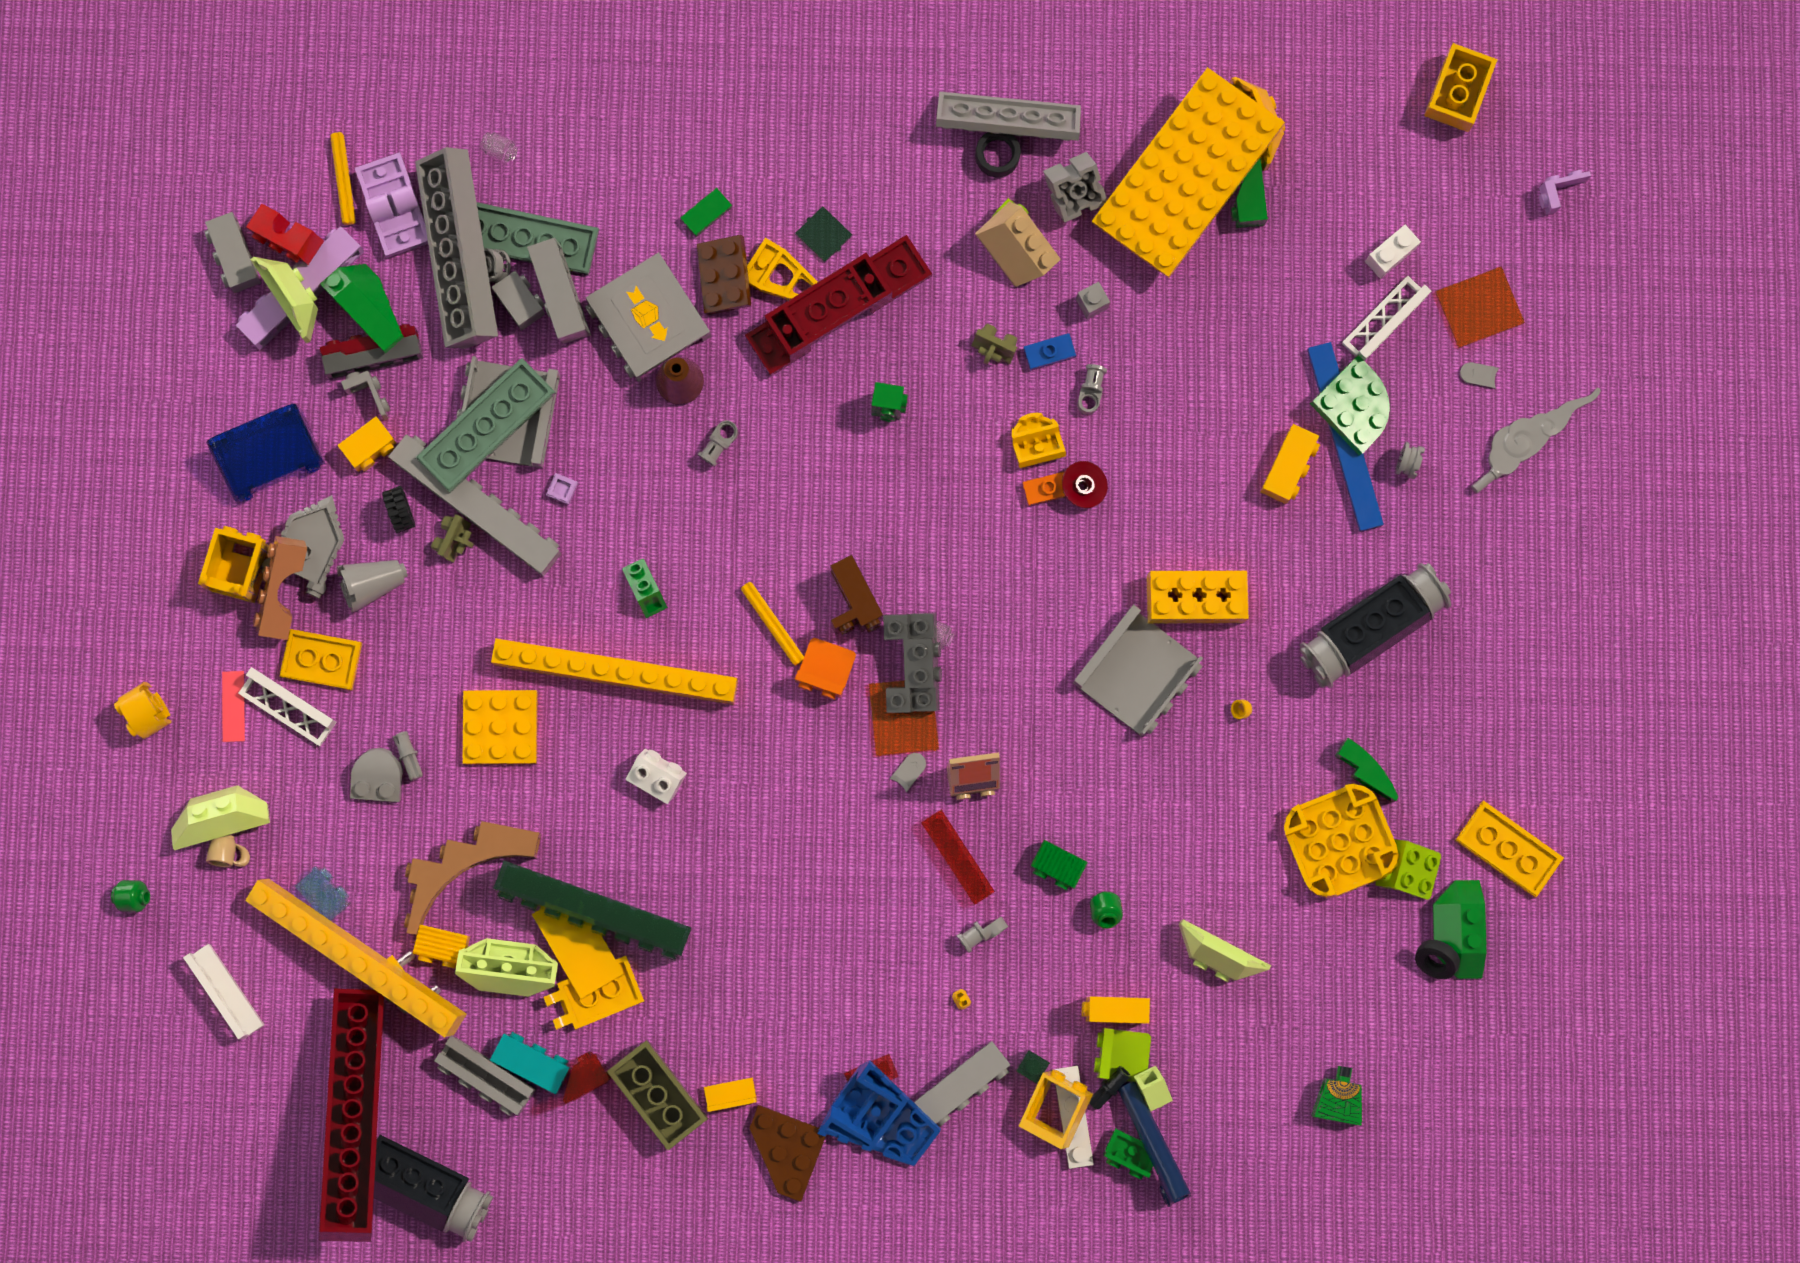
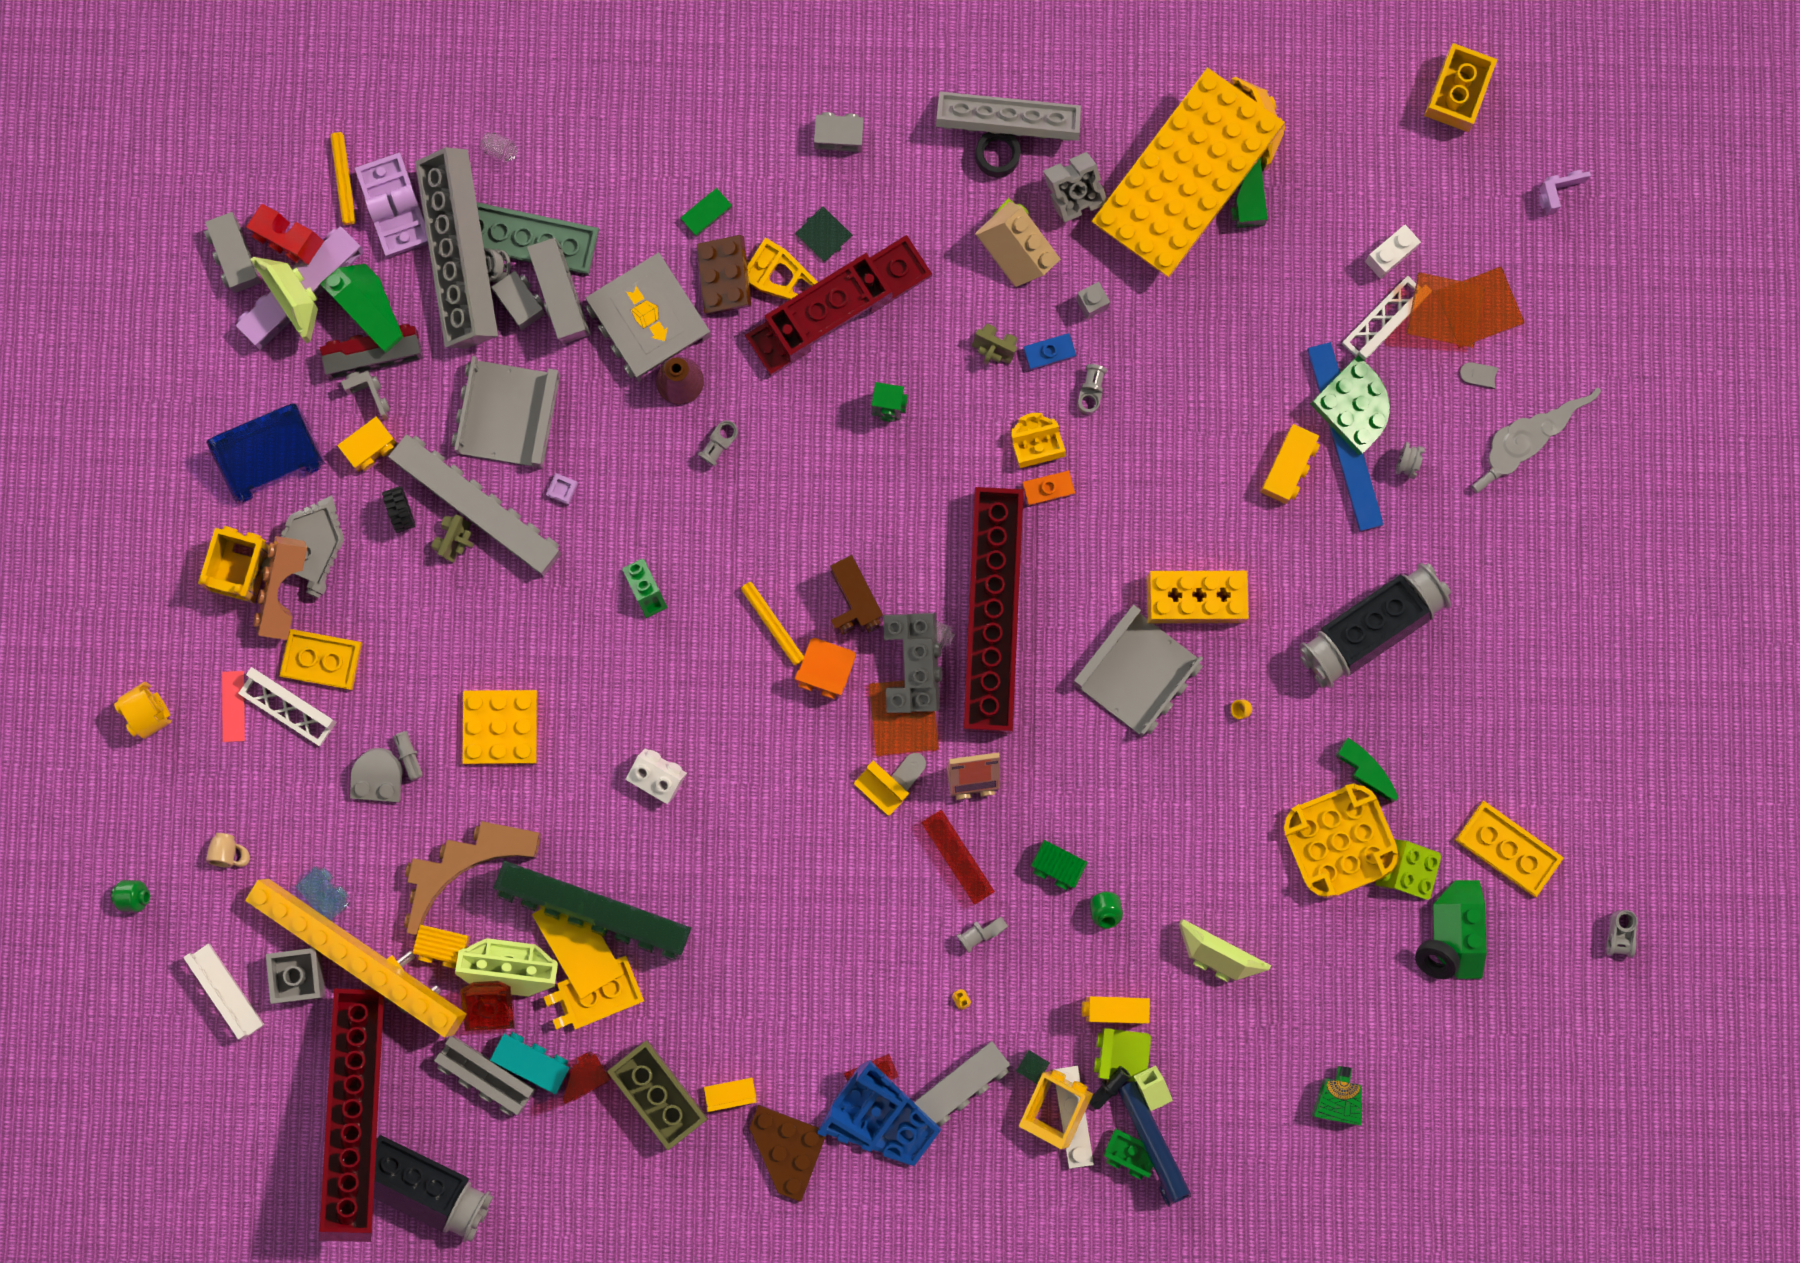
yellowish green wedge [171,785,270,850] -> none
light grey cone [336,560,408,613] -> none
sand green tile [416,358,556,493] -> none
yellow brick [491,638,738,705] -> none
dark red dish [1062,461,1108,509] -> none
none -> light grey brick [266,948,326,1004]
none -> clear red slope [460,981,515,1031]
none -> light grey brick [814,112,863,152]
none -> yellow panel [854,760,909,816]
none -> dark red brick [963,487,1024,734]
none -> clear orange piece [1406,272,1486,348]
none -> light grey piece [1606,910,1638,958]

